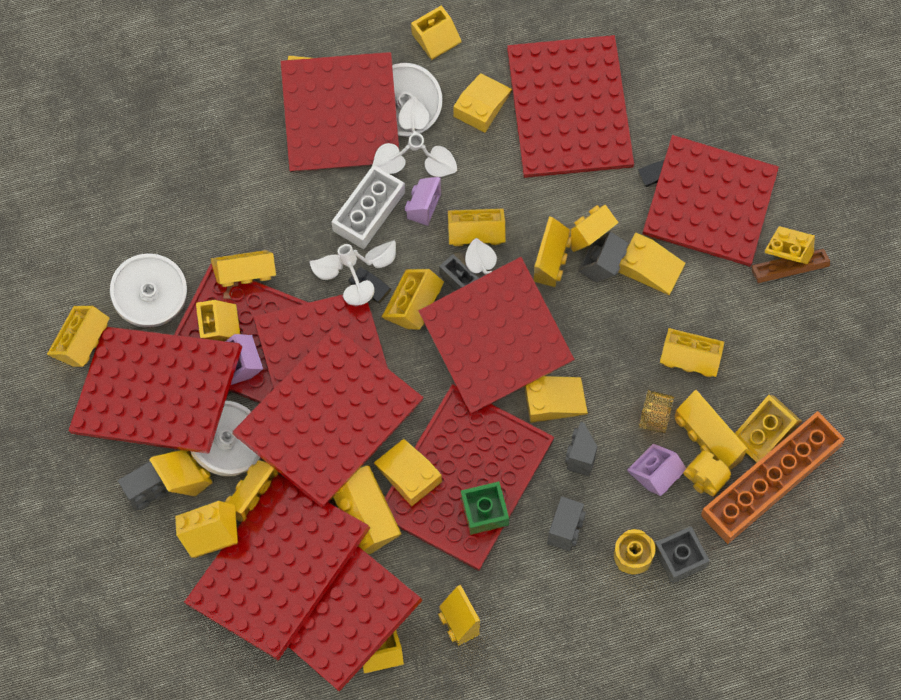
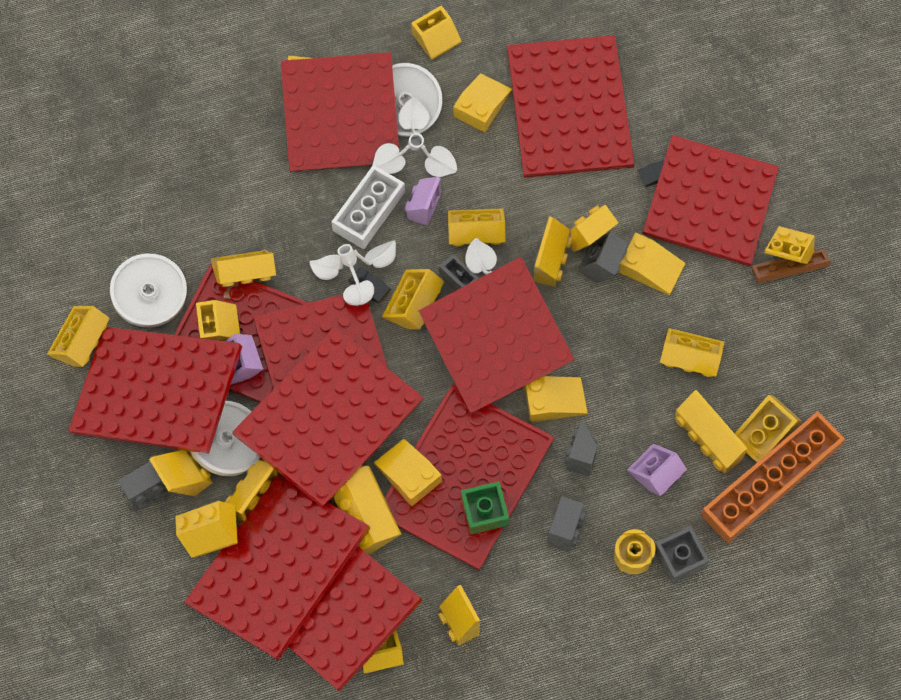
clear yellow brick [639,390,674,434] -> none
yellow brick [683,451,731,497] -> none

